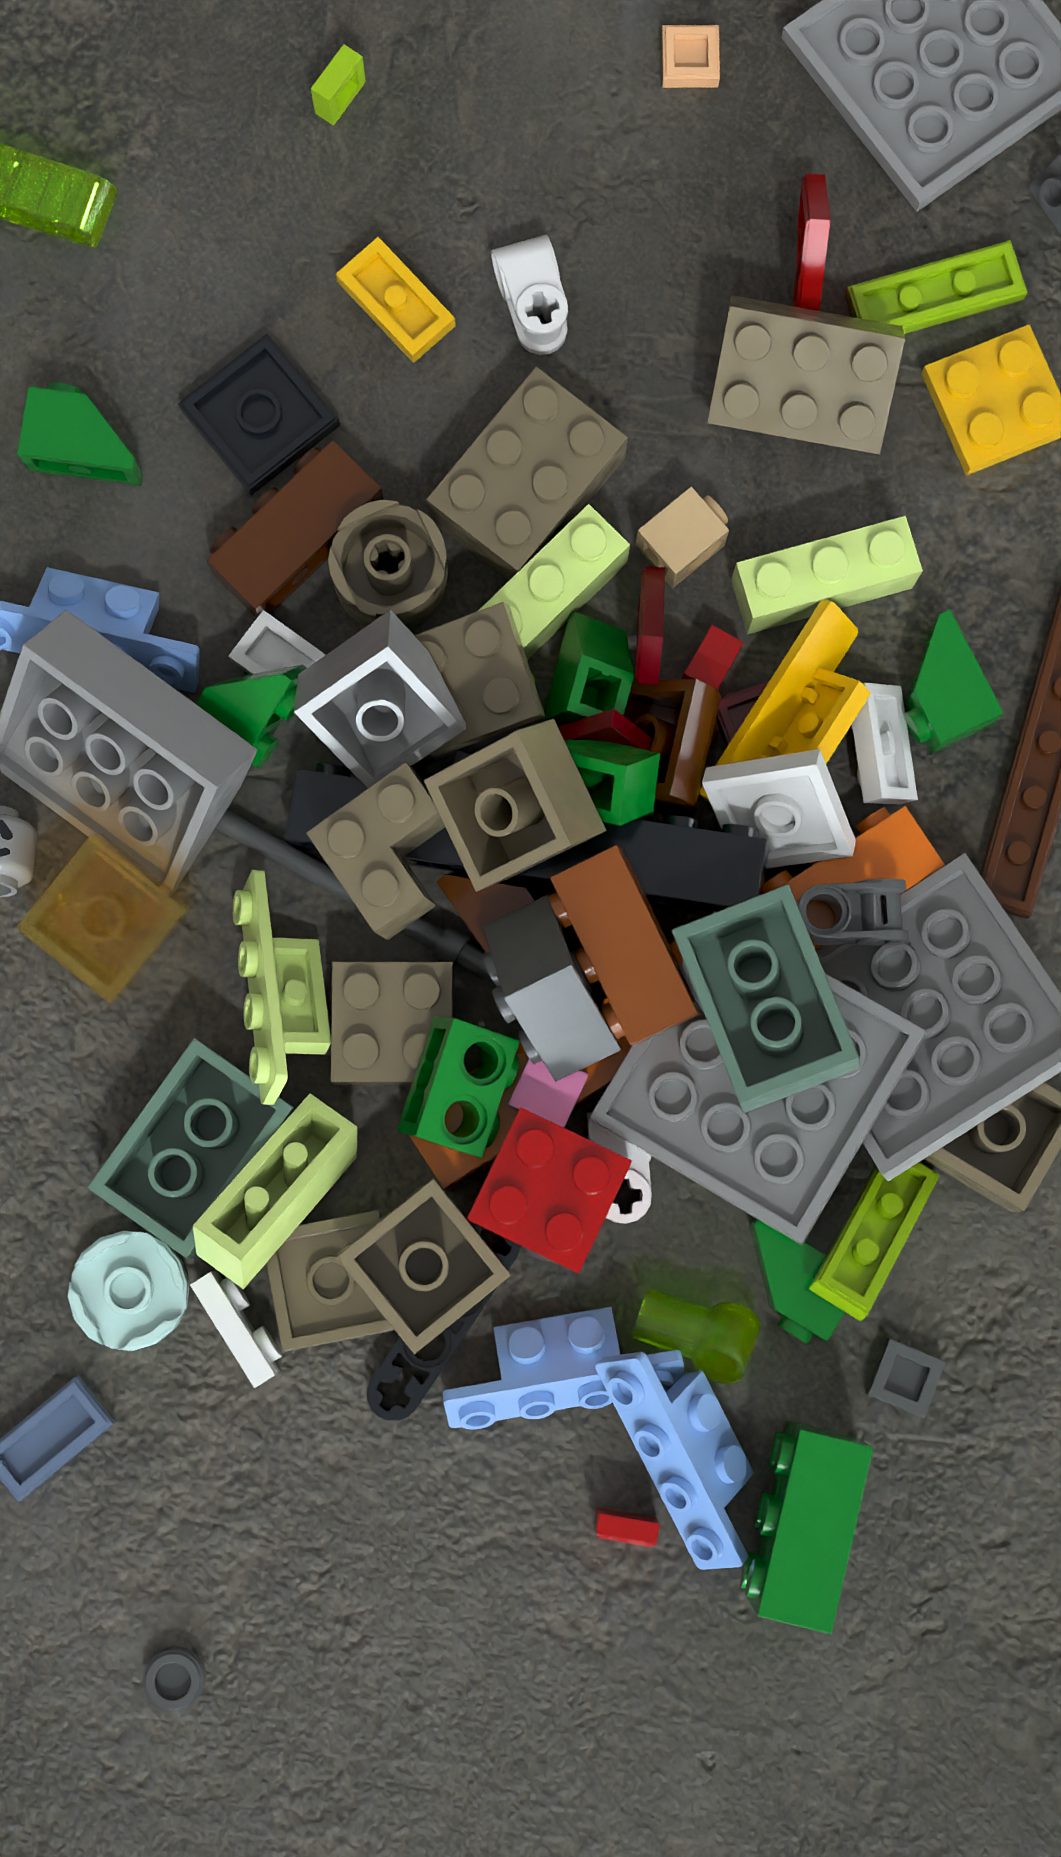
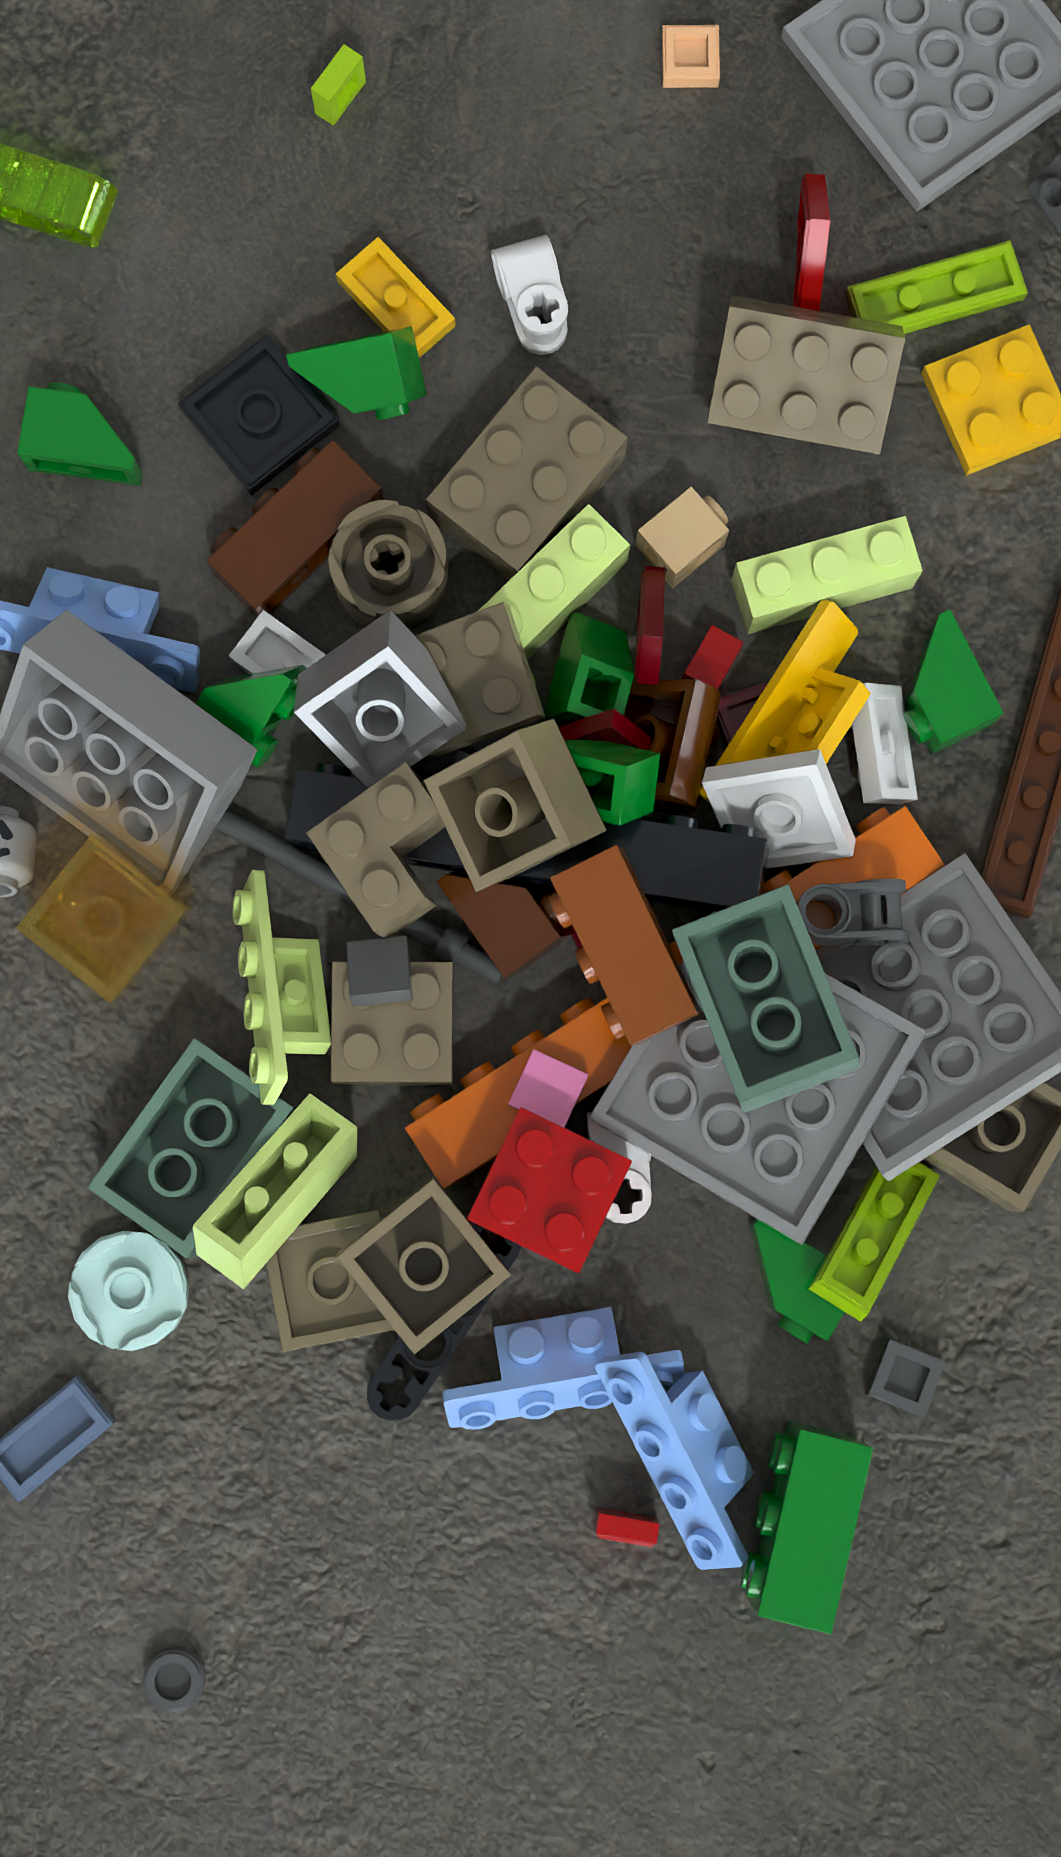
white plate [190,1271,282,1388] -> none
green brick [397,1016,520,1158] -> none
dark grey brick [482,895,621,1082] -> none
clear neon green piece [632,1288,761,1384] -> none
none -> green slope [286,326,427,420]
none -> dark grey tile [347,936,413,1007]

